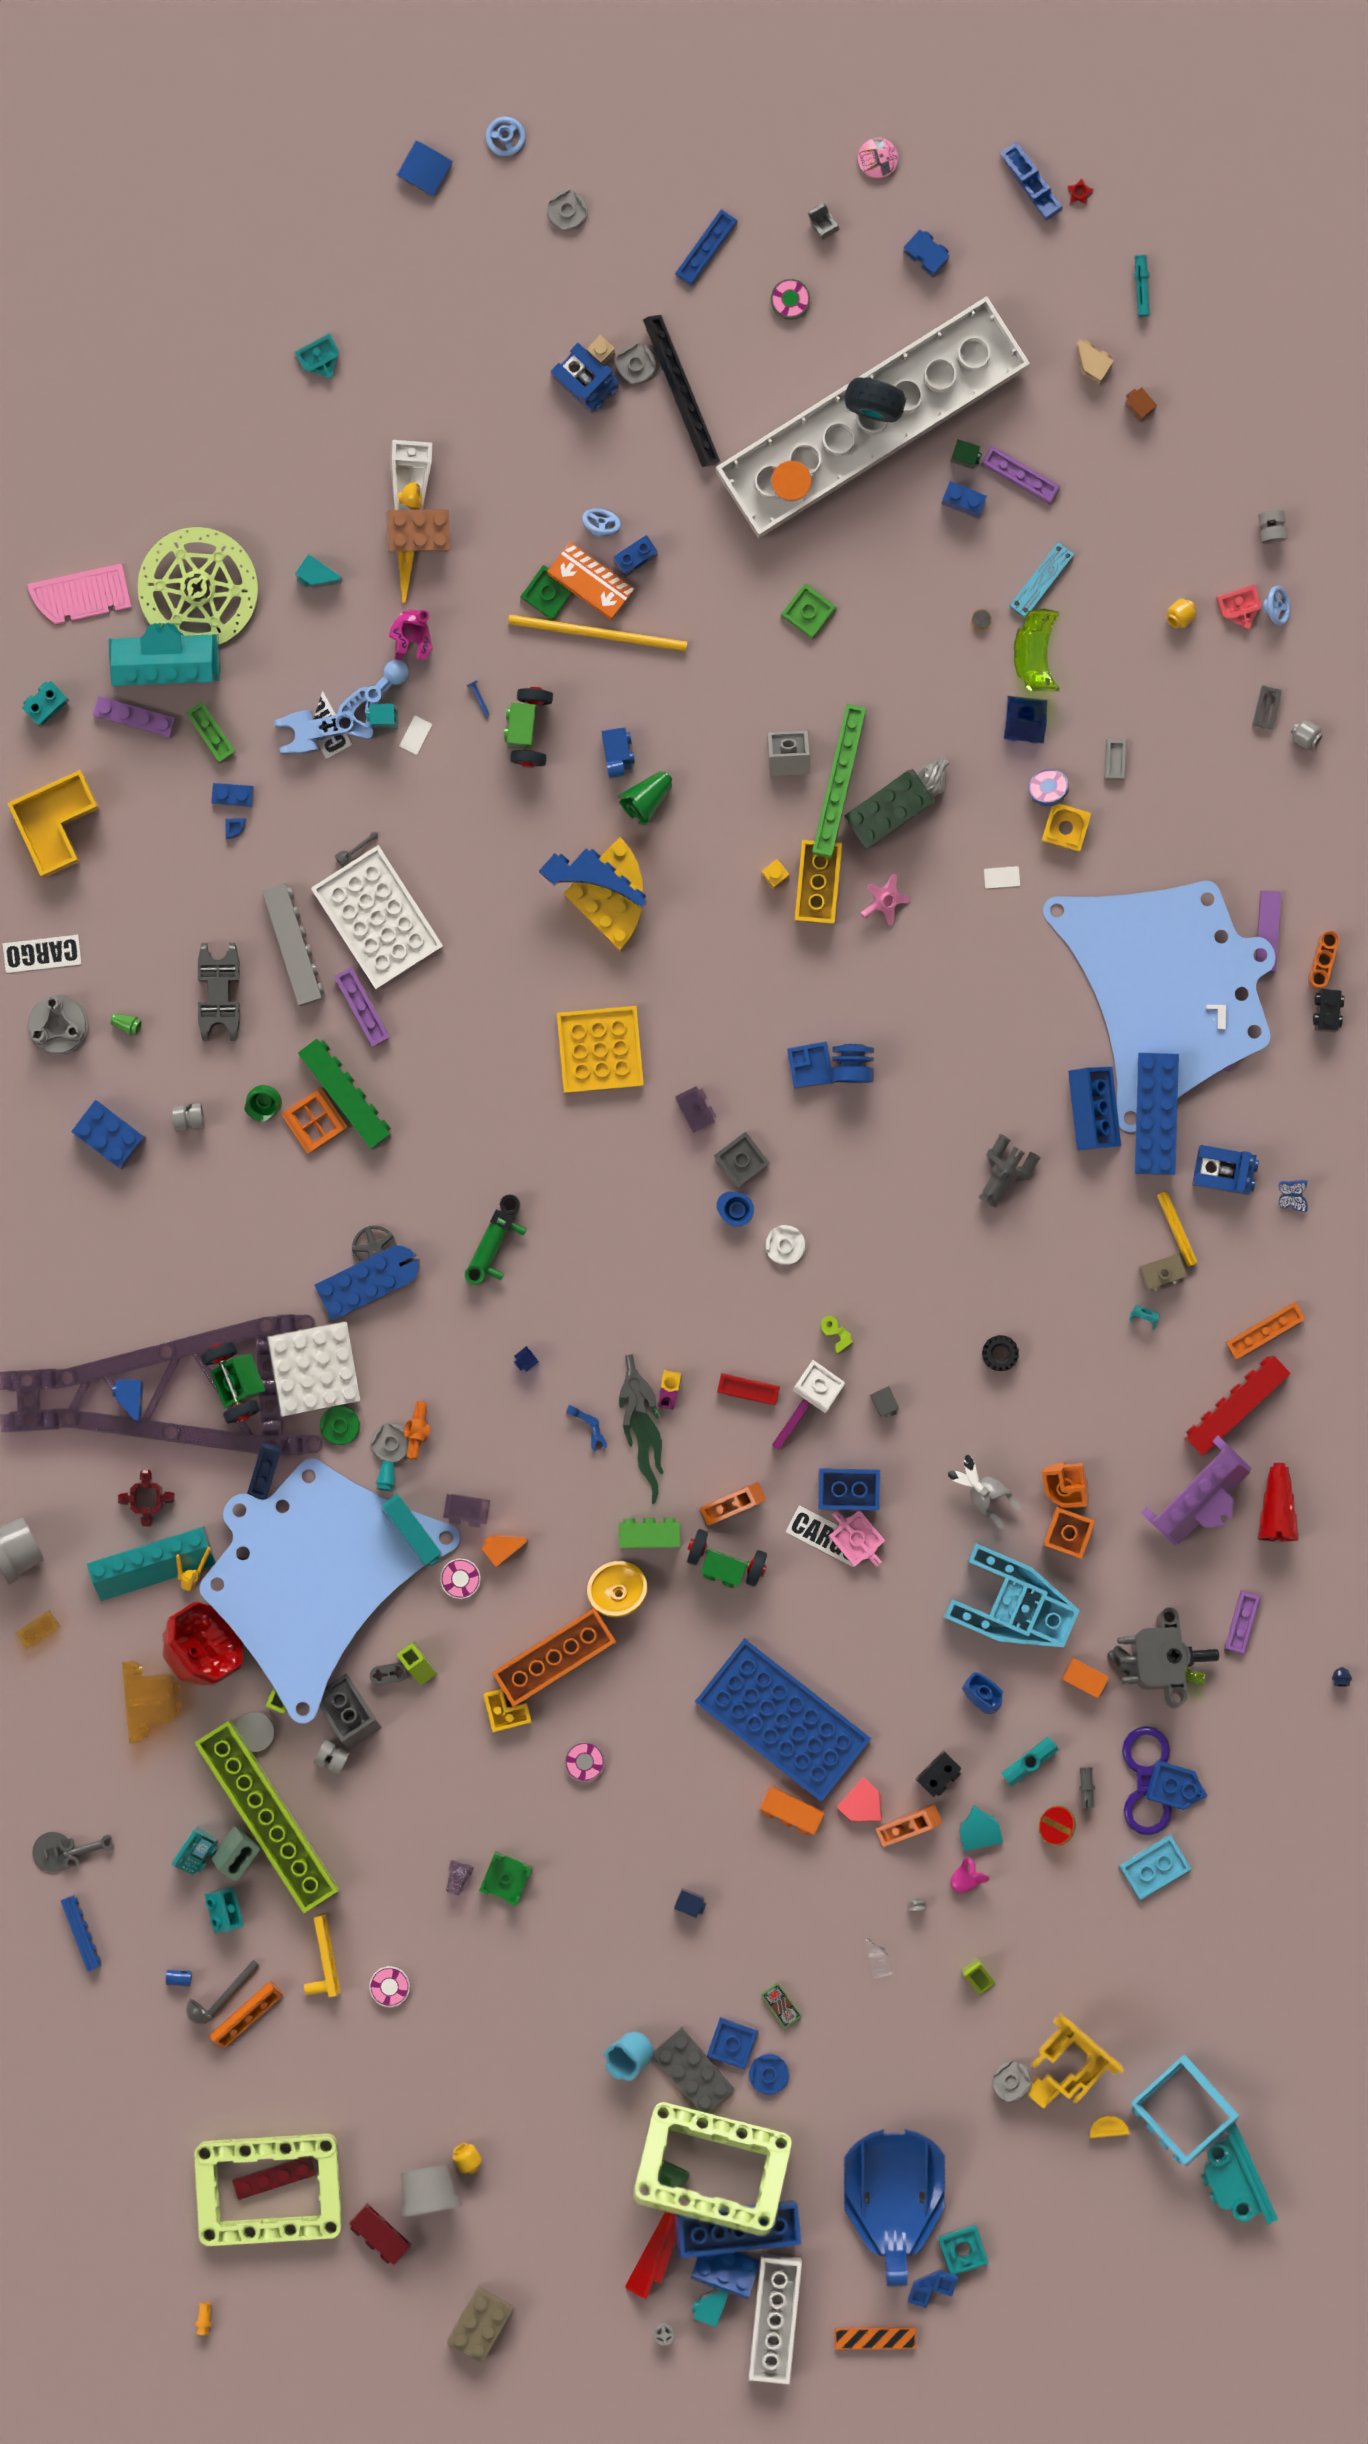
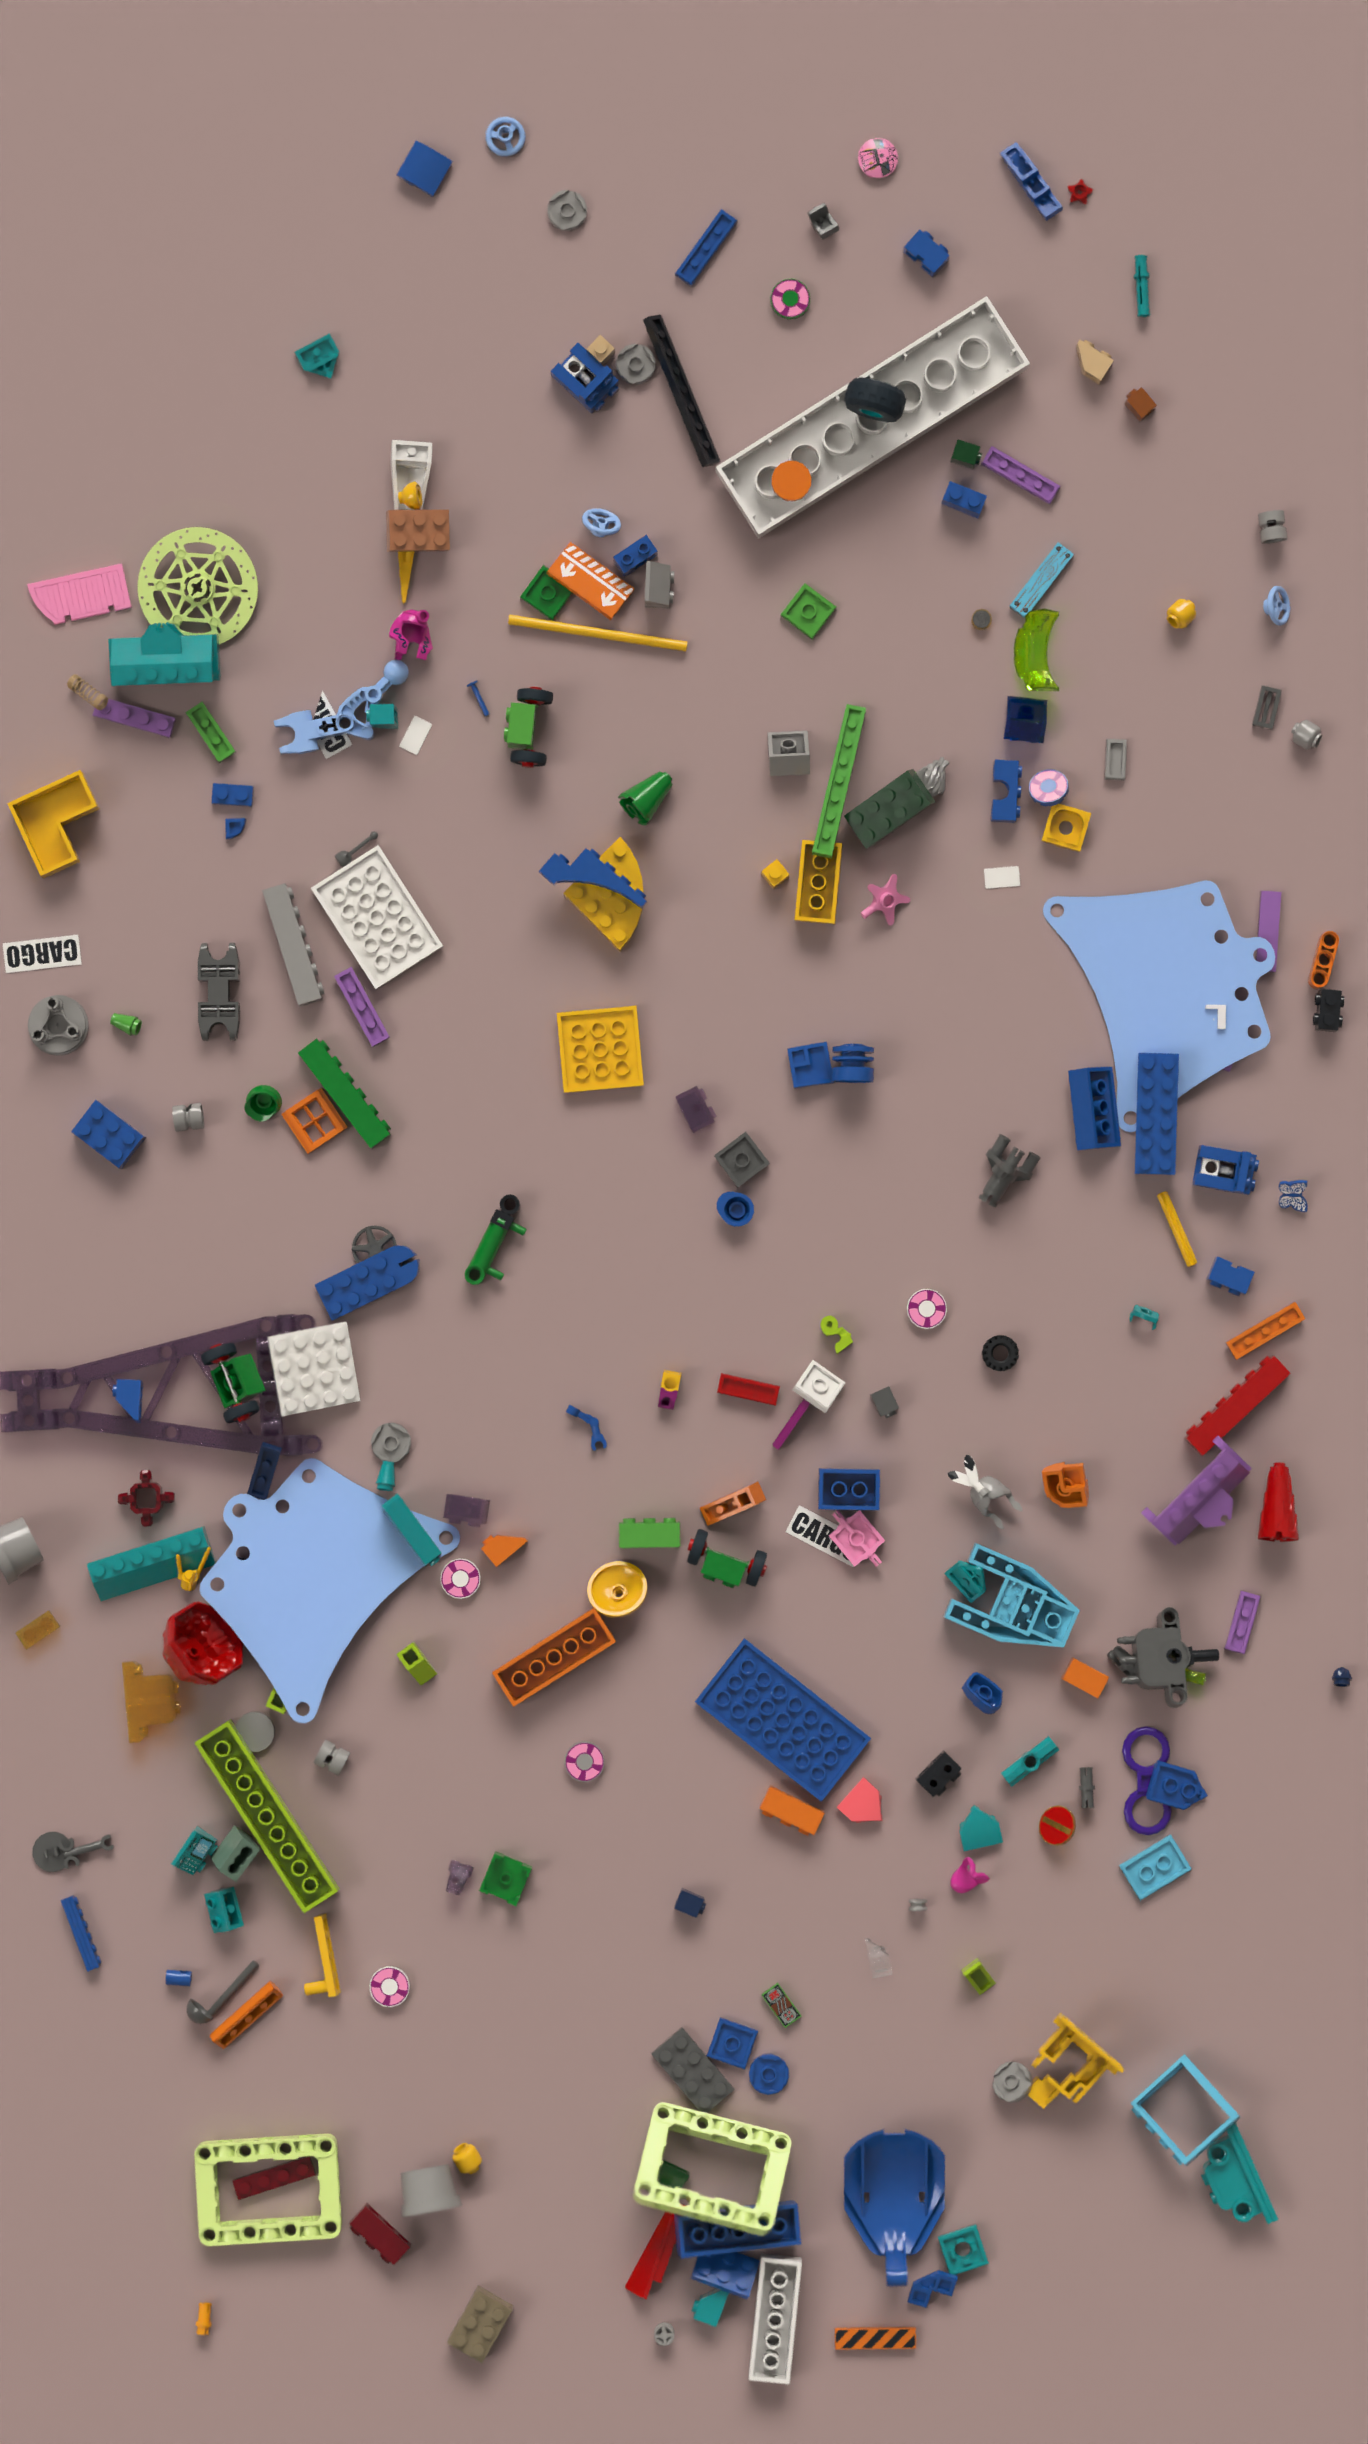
teal brick [22,681,70,728] -> none
teal slope [295,554,343,588] -> none
dark grey slope [319,1673,382,1750] -> none
green tile [320,1405,360,1445] -> none
dark grey beam [370,1663,408,1685] -> none
orange axle [404,1401,430,1460] -> none
yellow brick [483,1688,532,1733] -> none
clear blue plate [514,1346,540,1372] -> none
blue hinge [602,727,635,778] -> none
medium azure cylinder [603,2032,653,2081] -> none
piece [619,1354,664,1504] -> none
white tile [765,1225,805,1265] -> none
orange slope [875,1804,942,1847] -> none
orange brick [1042,1506,1095,1559] -> none
yellow plate [1089,2115,1130,2138] -> none
dark tan brick [1139,1254,1187,1292] -> none
coral slope [1216,584,1261,629] -> none
none -> tan piece [67,674,108,710]
none -> light grey slope [645,561,675,609]
none -> tile [907,1289,947,1329]
none -> teal slope [944,1560,986,1603]
none -> blue arch [991,760,1022,823]
none -> blue brick [1206,1256,1255,1296]

